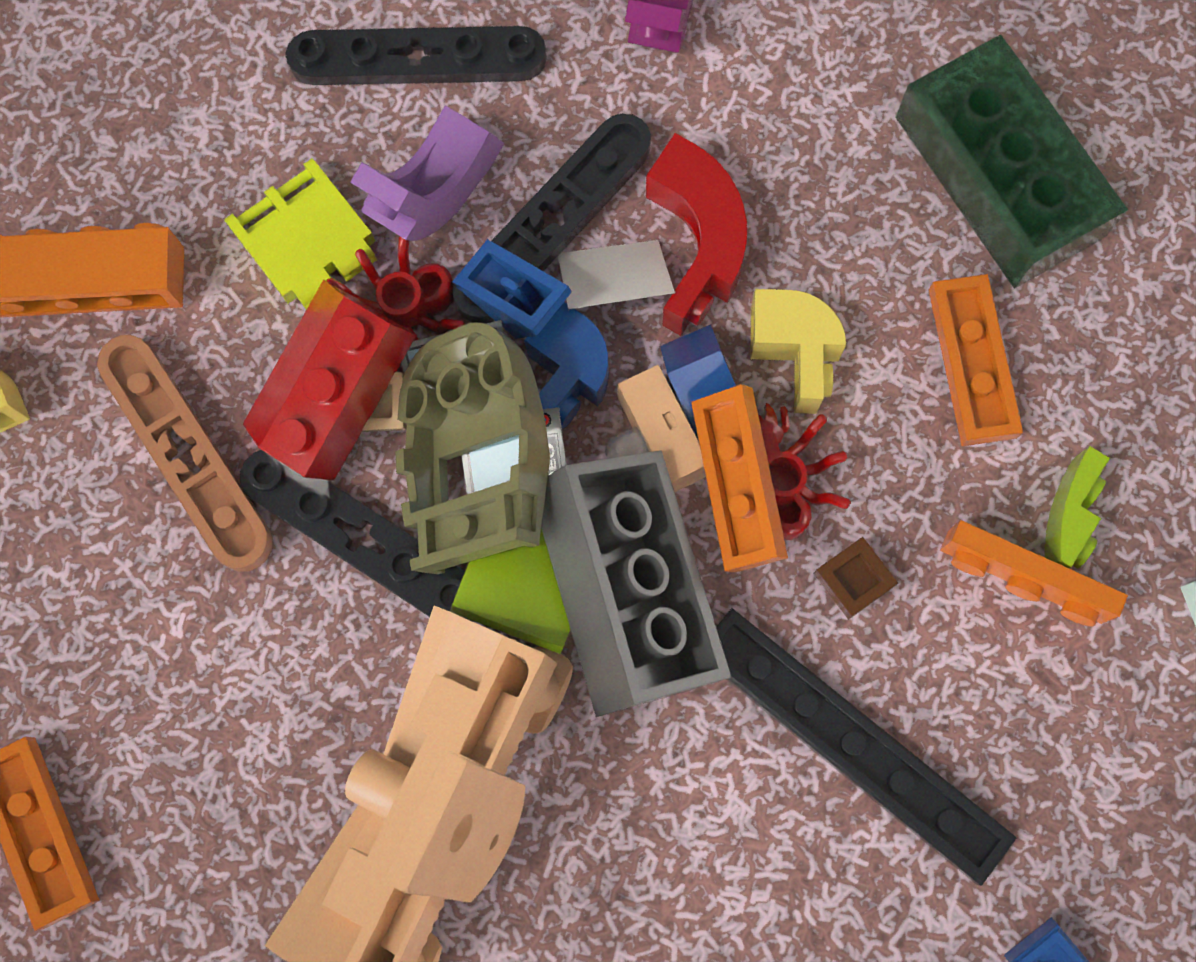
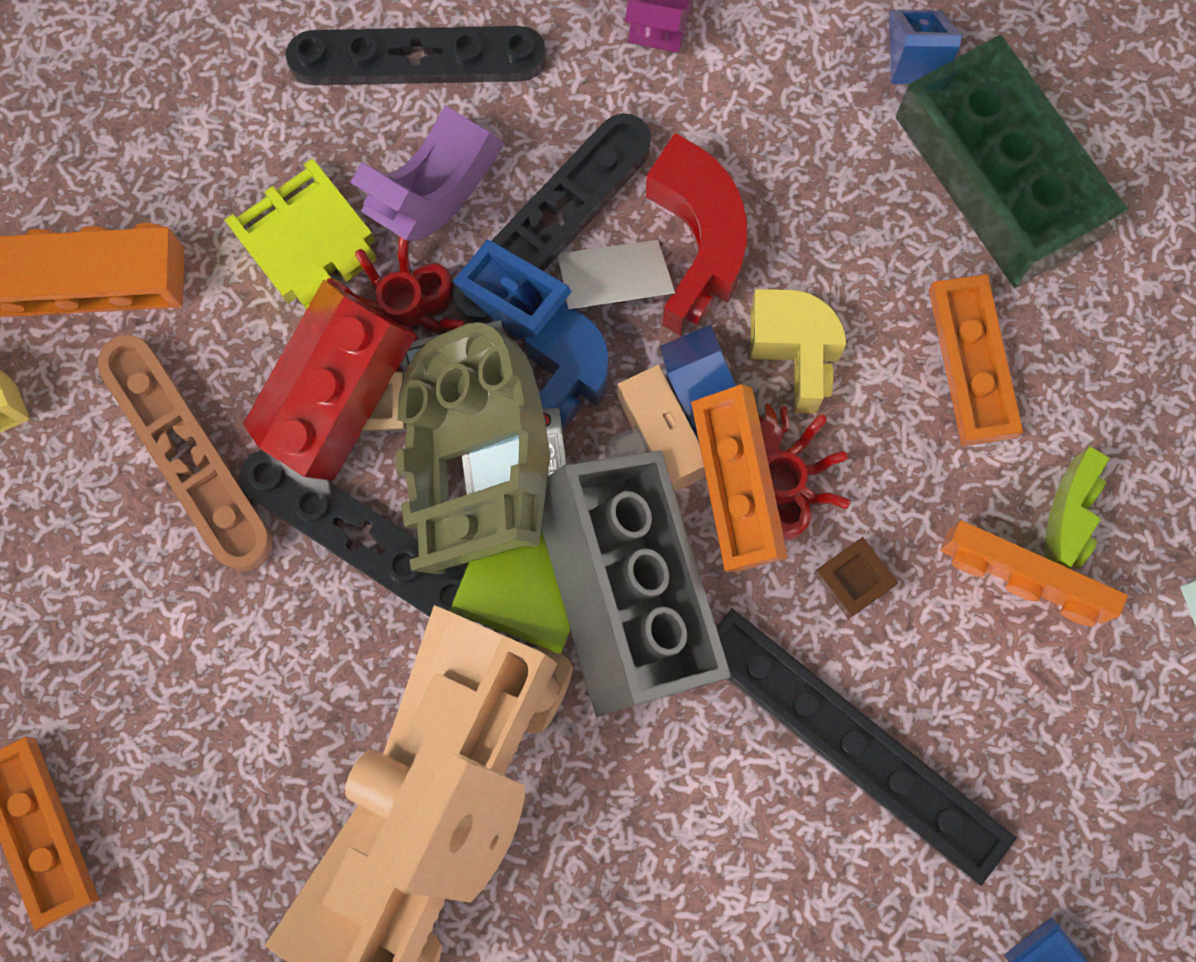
none -> blue slope [889,10,962,85]

